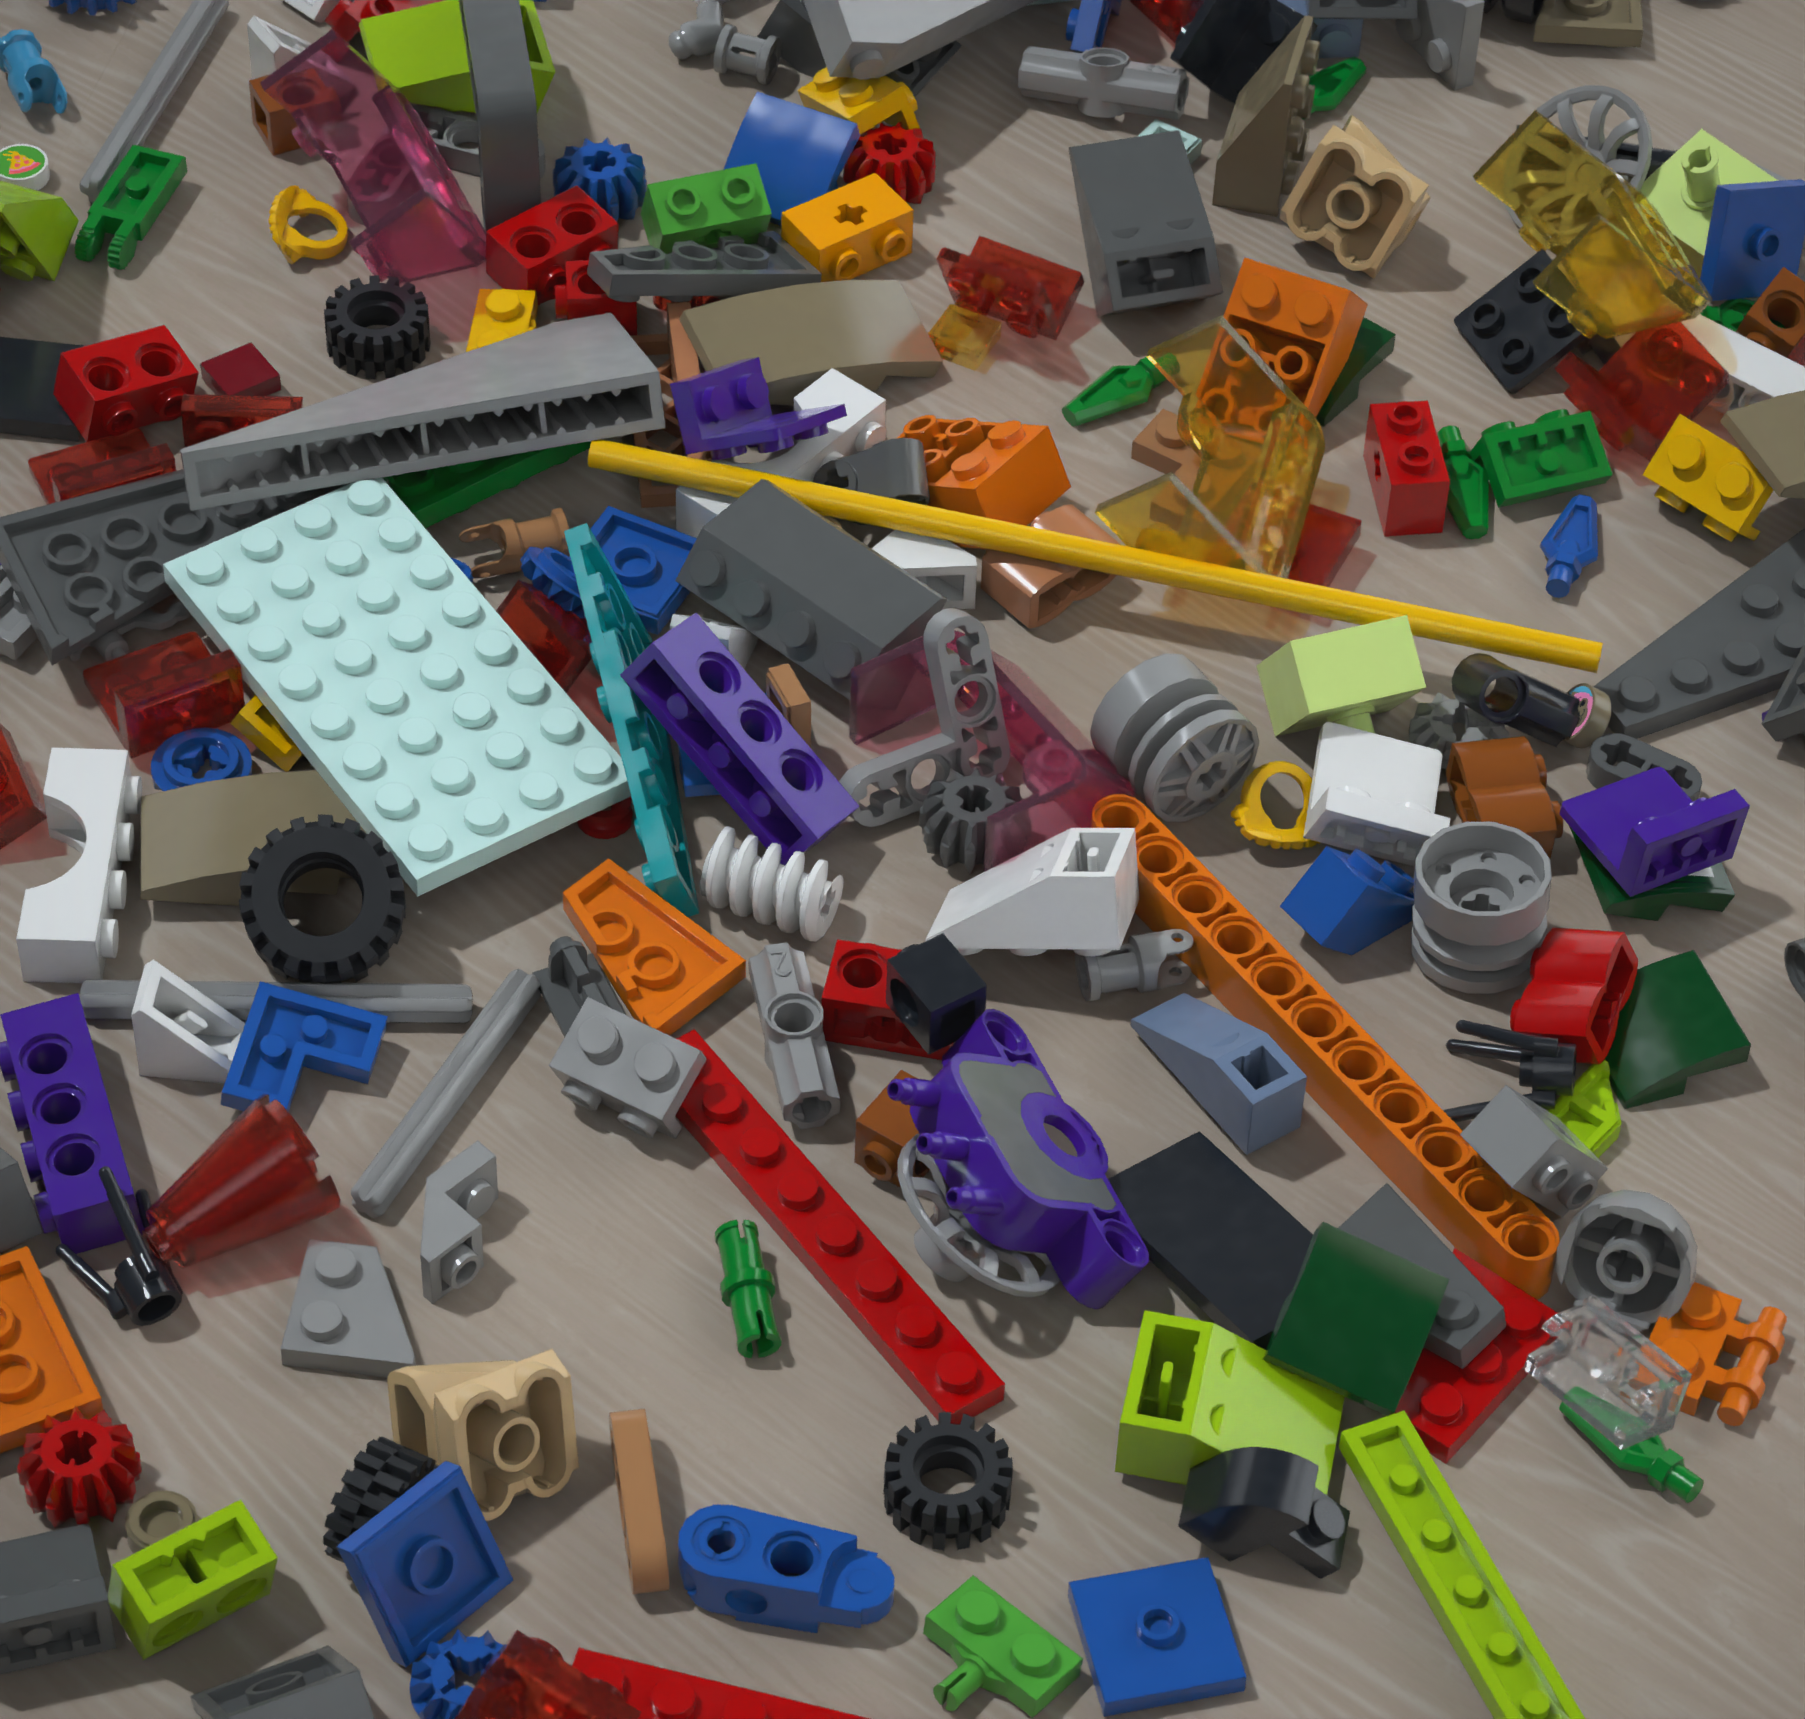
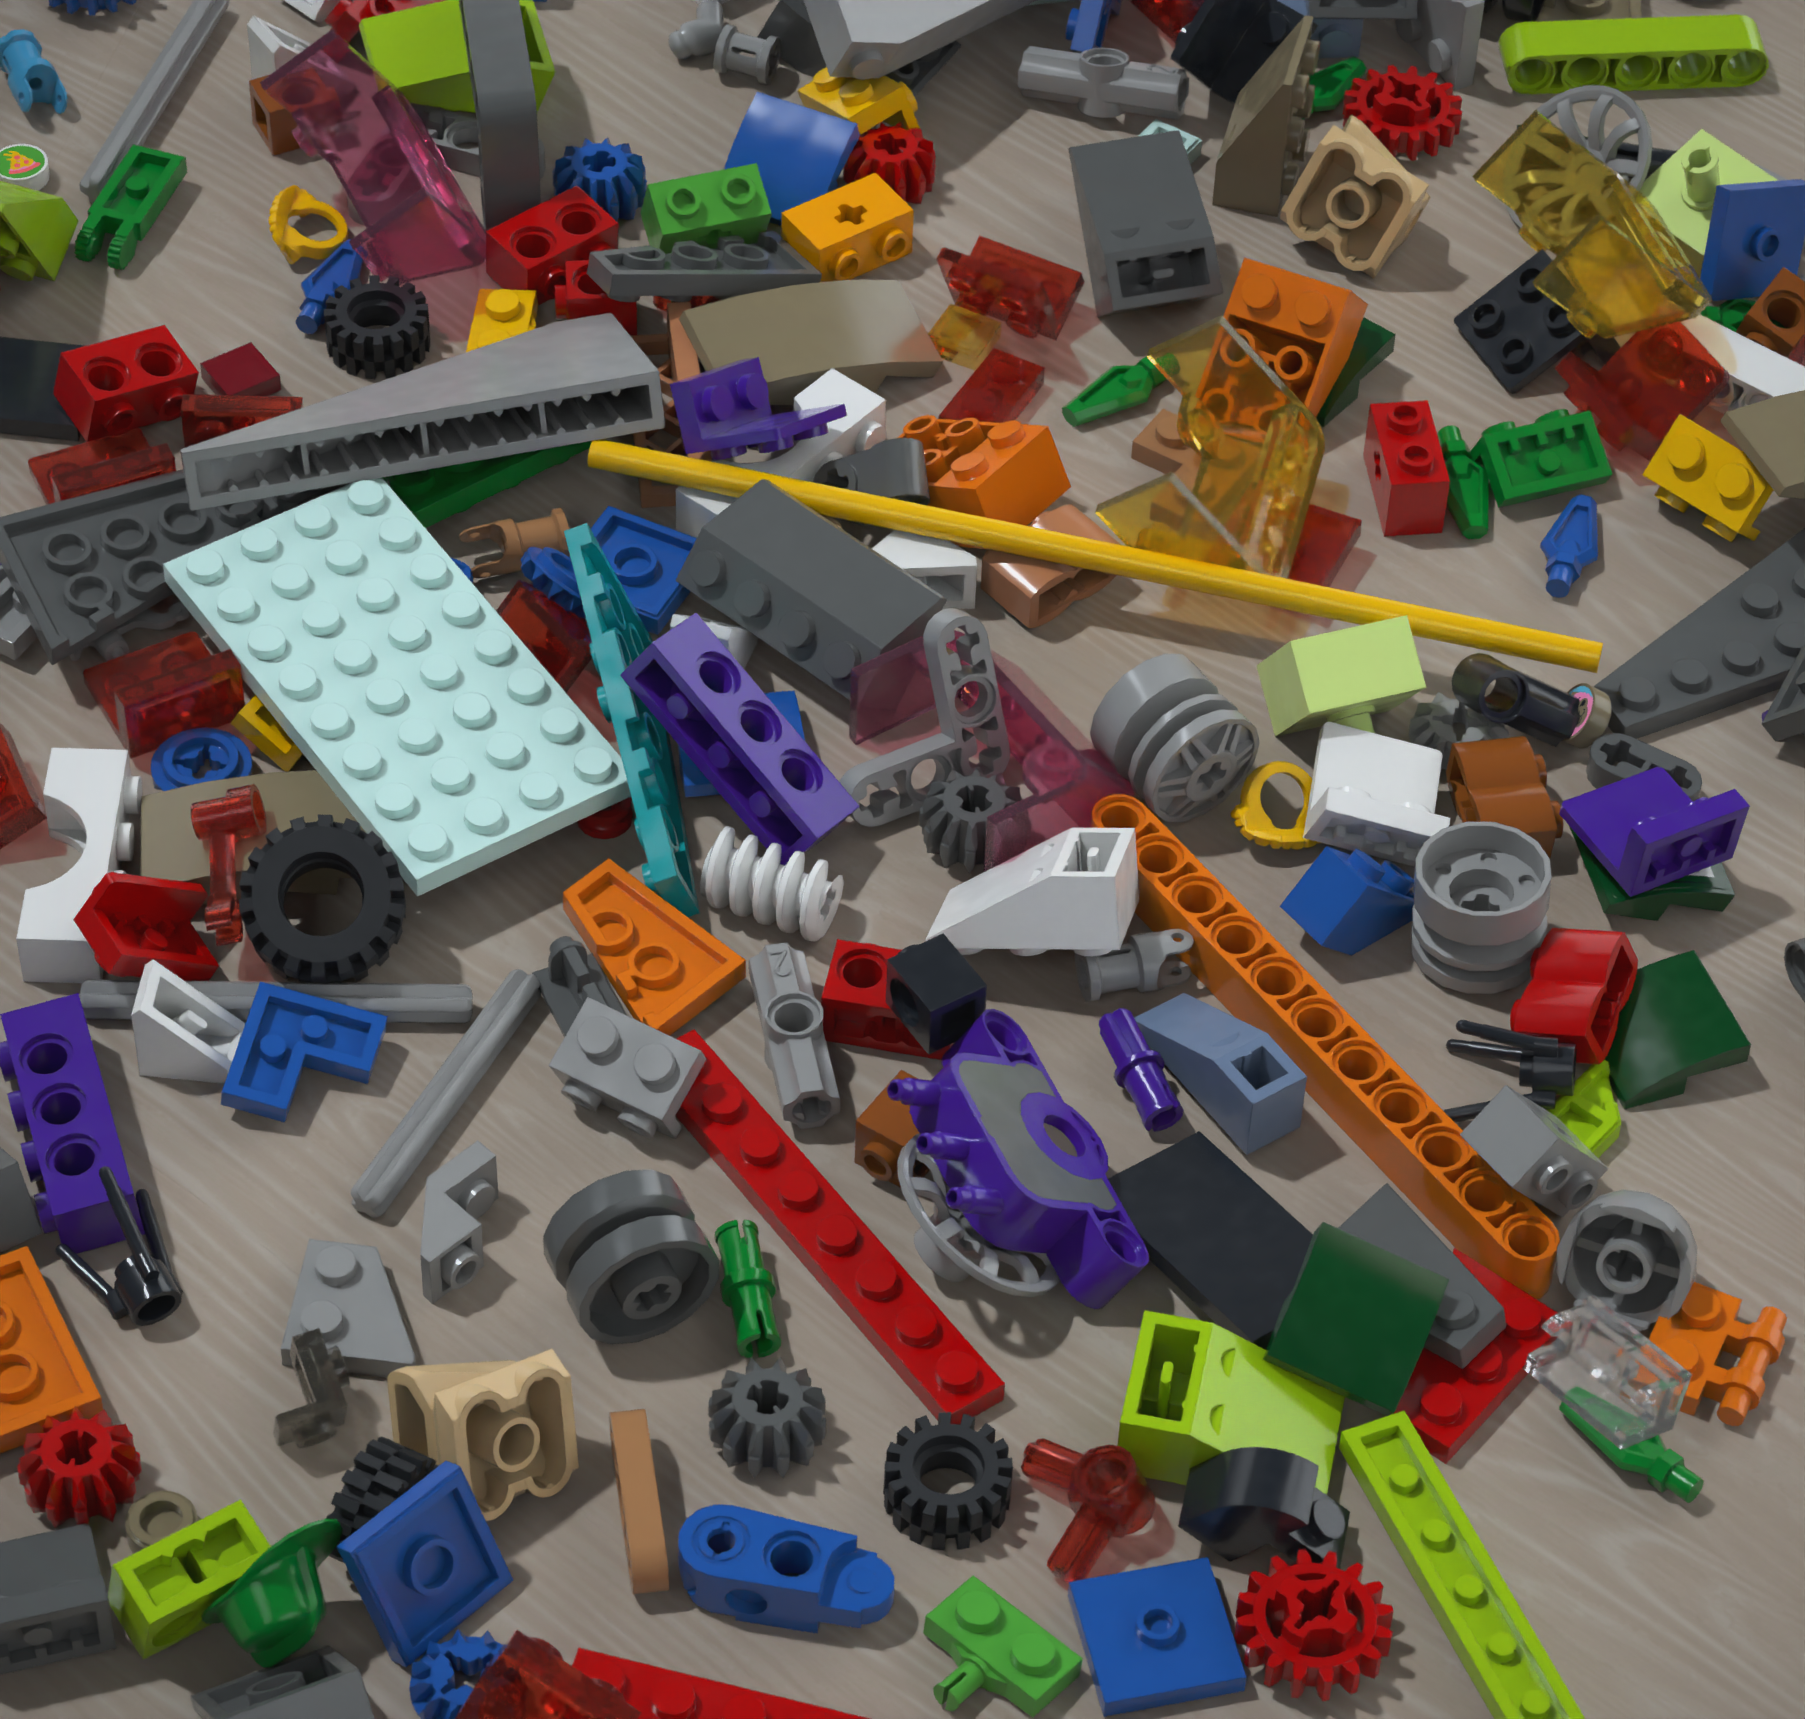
clear red cone [142,1094,341,1269] -> none
medium nougat tile [766,663,811,748] -> none
none -> red bracket [73,872,219,981]
none -> clear red brick [191,784,267,947]
none -> green piece [201,1519,343,1668]
none -> clear smoke bracket [273,1328,350,1448]
none -> blue piece [296,239,366,334]
none -> dark grey wheel [543,1169,719,1344]
none -> dark grey gear [708,1357,827,1479]
none -> clear red plate [939,348,1045,423]
none -> clear red axle [1021,1438,1155,1584]
none -> dark purple axle [1098,1008,1184,1132]
none -> red gear [1234,1549,1393,1701]
none -> red gear [1342,65,1463,161]
none -> lime beam [1498,14,1769,95]

